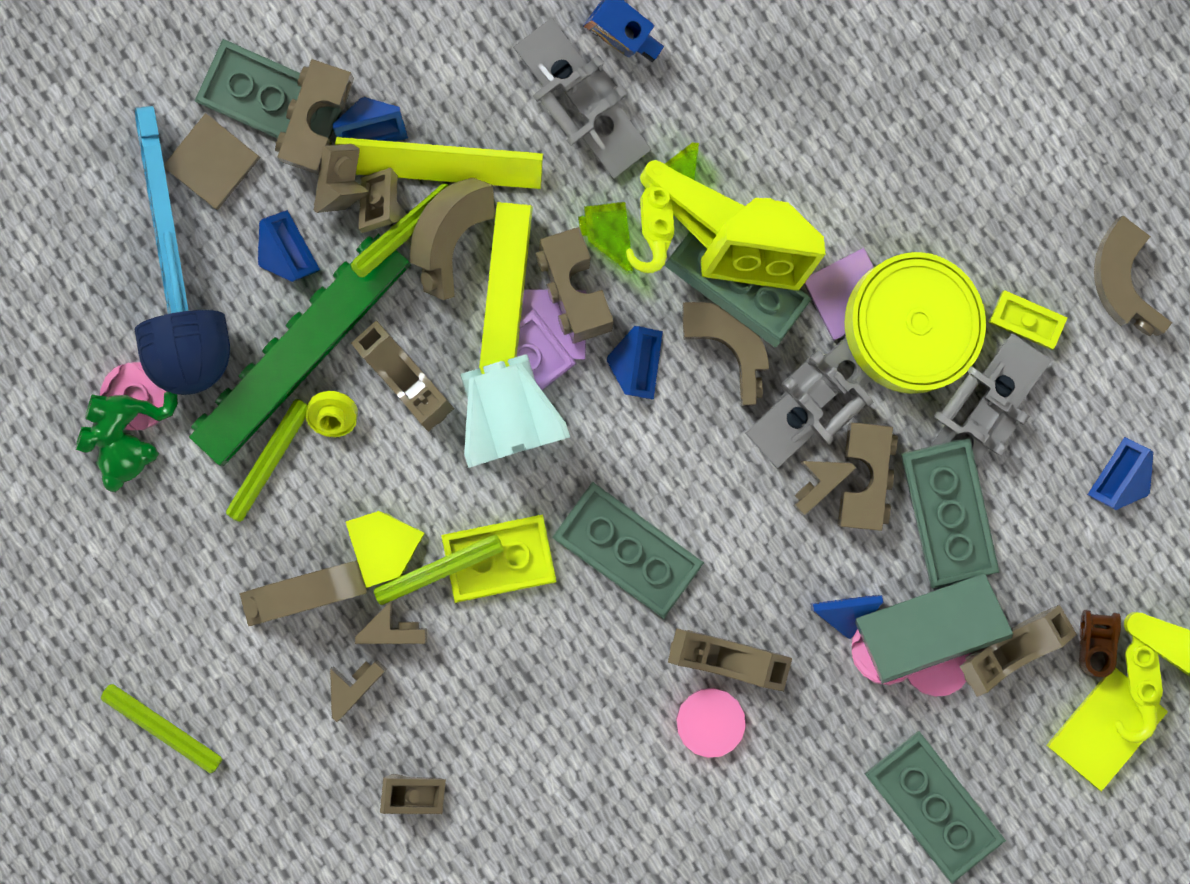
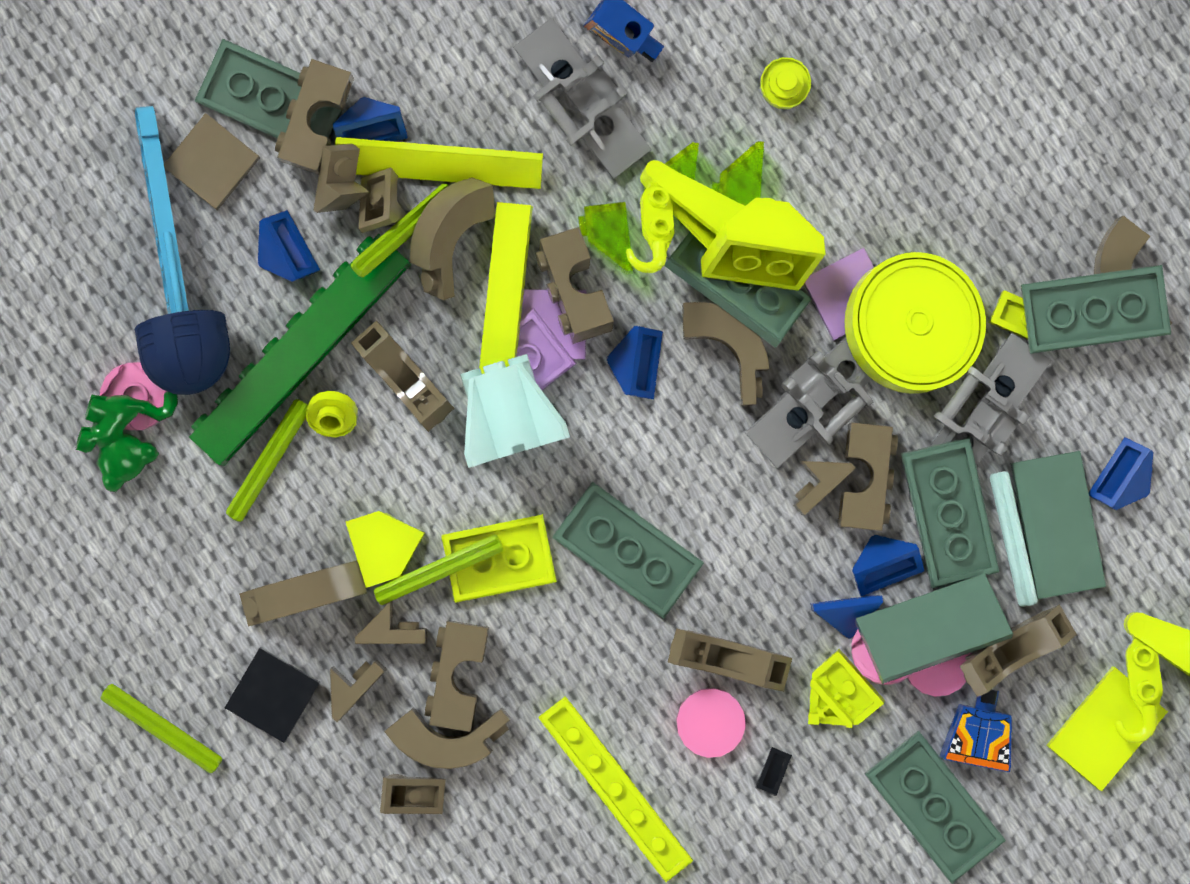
reddish brown piece [1079,610,1121,677] -> none
none -> black tile [224,647,320,743]
none -> dark tan arch [384,707,511,769]
none -> dark tan arch [424,620,489,732]
none -> neon yellow tile [538,696,693,882]
none -> clear neon green slope [711,141,764,206]
none -> black piece [755,747,792,796]
none -> neon yellow plate [760,57,811,109]
none -> neon yellow slope [808,649,885,728]
none -> blue slope [852,535,925,596]
none -> torso [940,689,1012,772]
none -> light aqua axle [990,471,1038,607]
none -> sand green tile [1010,451,1106,599]
none -> sand green tile [1021,265,1171,354]

